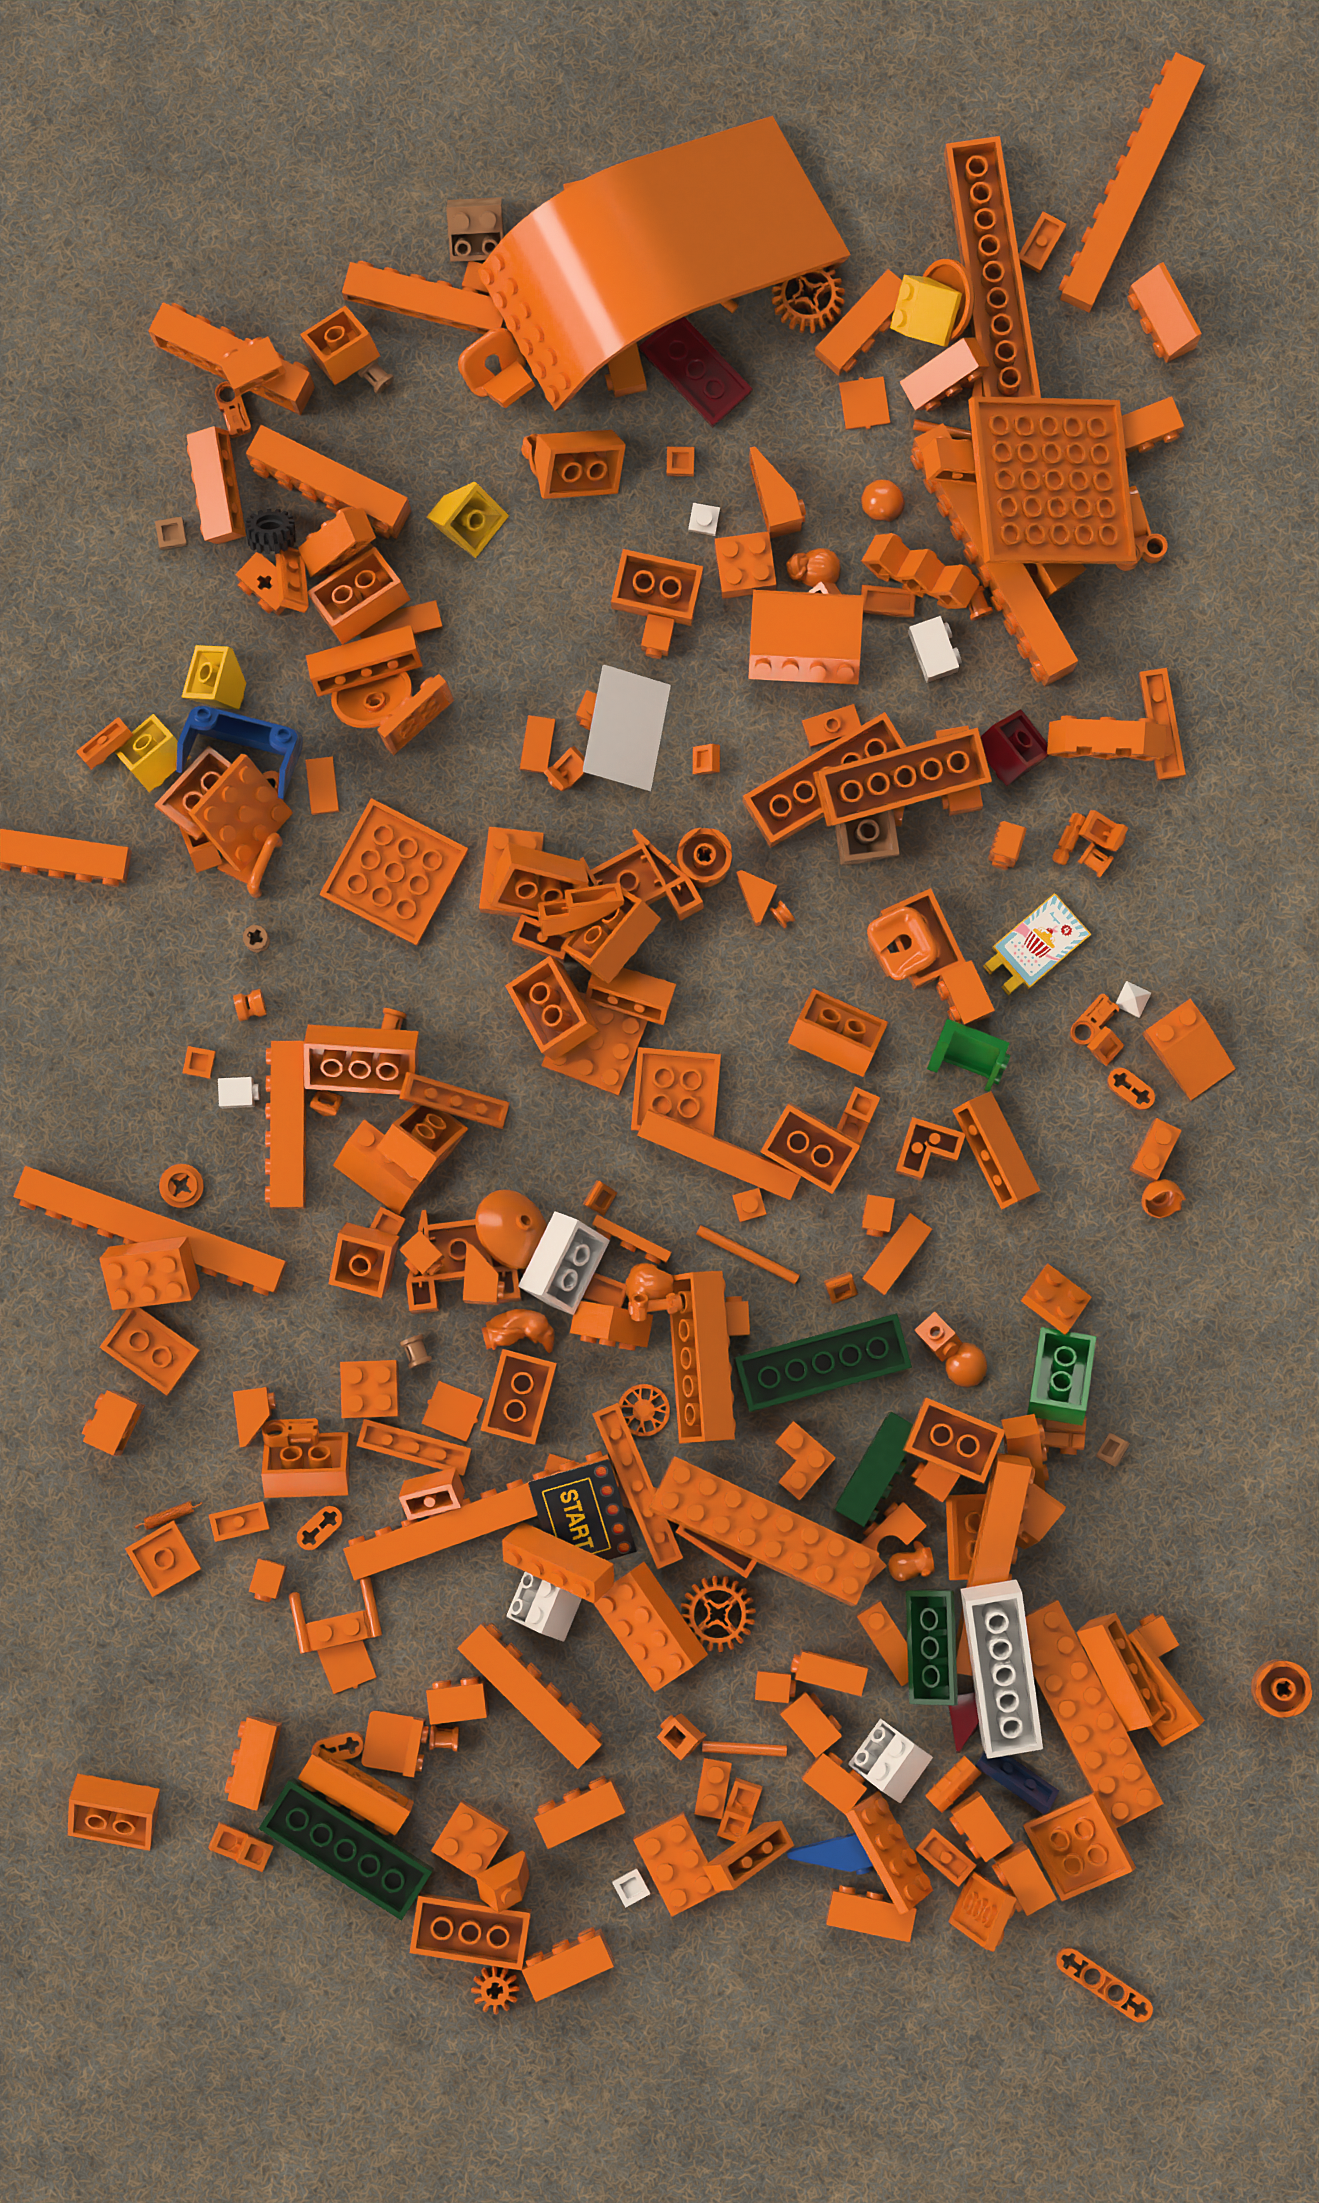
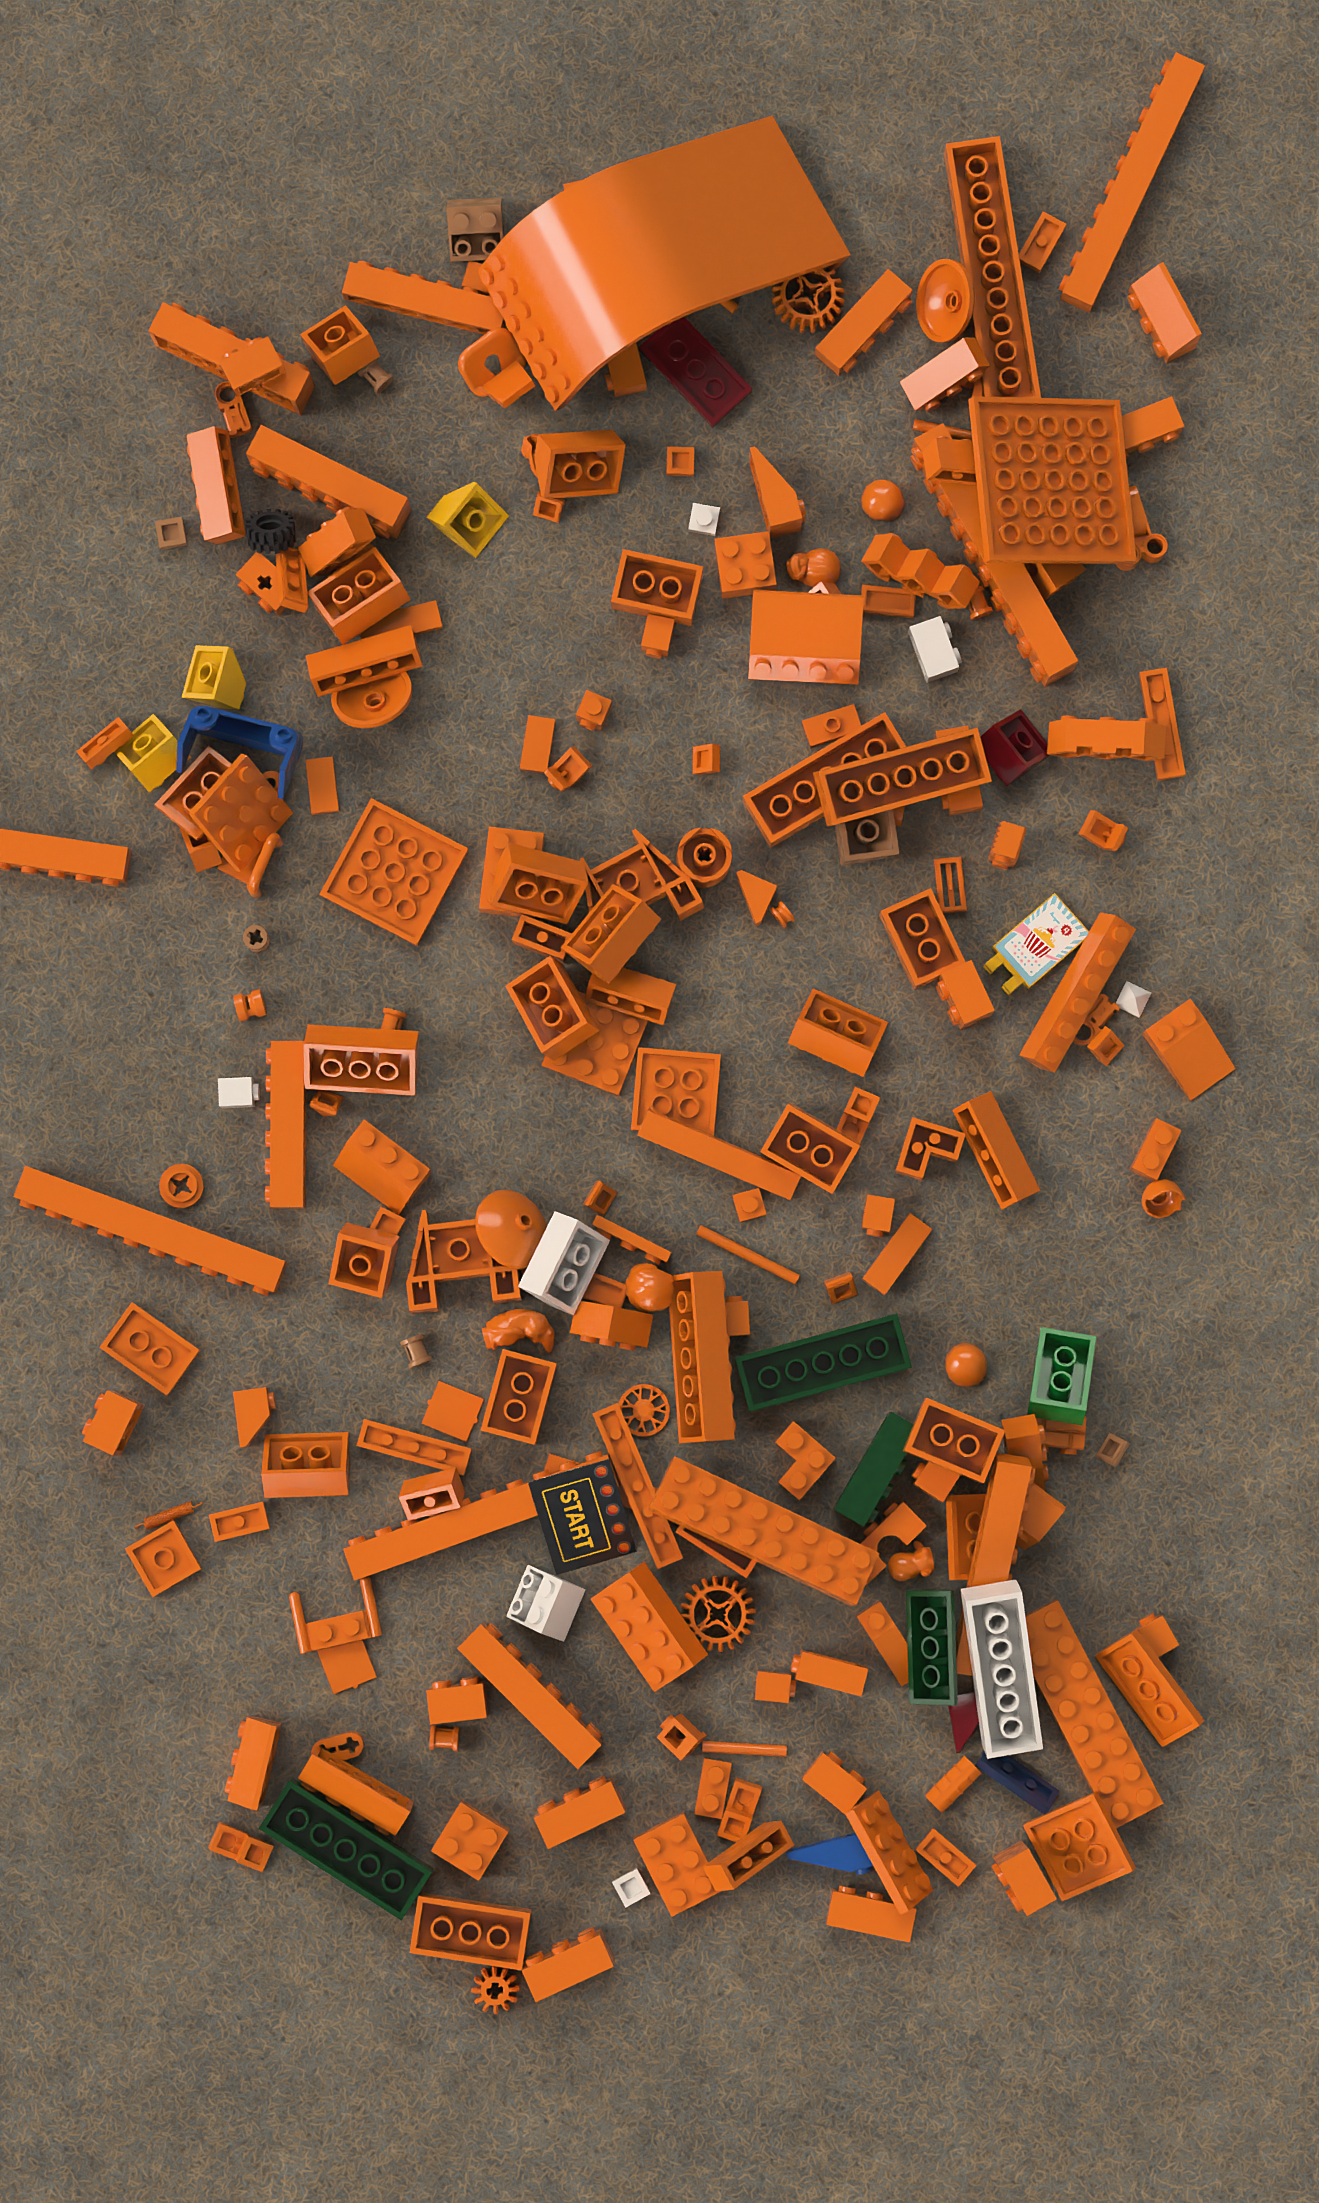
orange slope [68,1773,160,1851] -> none
orange brick [99,1236,200,1310] -> none
orange plate [182,1046,216,1079] -> none
orange brick [249,1558,287,1602] -> none
orange piece [262,1418,319,1447] -> none
orange beam [297,1506,343,1550] -> none
orange brick [340,1360,400,1418] -> none
orange bracket [361,1710,429,1778] -> none
orange plate [377,674,454,756] -> none
orange brick [377,1104,469,1182] -> none
orange tile [399,1072,510,1129] -> none
orange brick [399,1230,445,1277] -> none
orange slope [463,1244,505,1305] -> none
orange slope [476,1850,530,1913] -> none
orange brick [502,1522,614,1604] -> none
orange slope [538,883,624,937] -> none
white sticker [583,665,671,791] -> none
orange bar [628,1293,682,1321] -> none
orange brick [780,1691,842,1758] -> none
orange piece [839,377,890,430] -> none
white slope [848,1718,933,1803] -> none
orange piece [867,907,937,980] -> none
yellow slope [890,275,962,347] -> none
orange brick [914,1312,963,1362] -> none
green panel [927,1019,1011,1092] -> none
orange plate [948,1870,1017,1952] -> none
orange brick [949,1791,1014,1862] -> none
orange plate [1020,1263,1092,1335] -> none
orange axle [1052,812,1086,865] -> none
orange beam [1056,1947,1153,2022] -> none
orange brick [1076,1613,1166,1732] -> none
orange bush [1078,842,1114,878] -> none
orange beam [1107,1068,1155,1110] -> none
orange brick [1251,1659,1312,1718] -> none
none -> orange slope [533,491,566,523]
none -> orange tile [934,856,967,914]
none -> orange brick [1019,912,1136,1073]

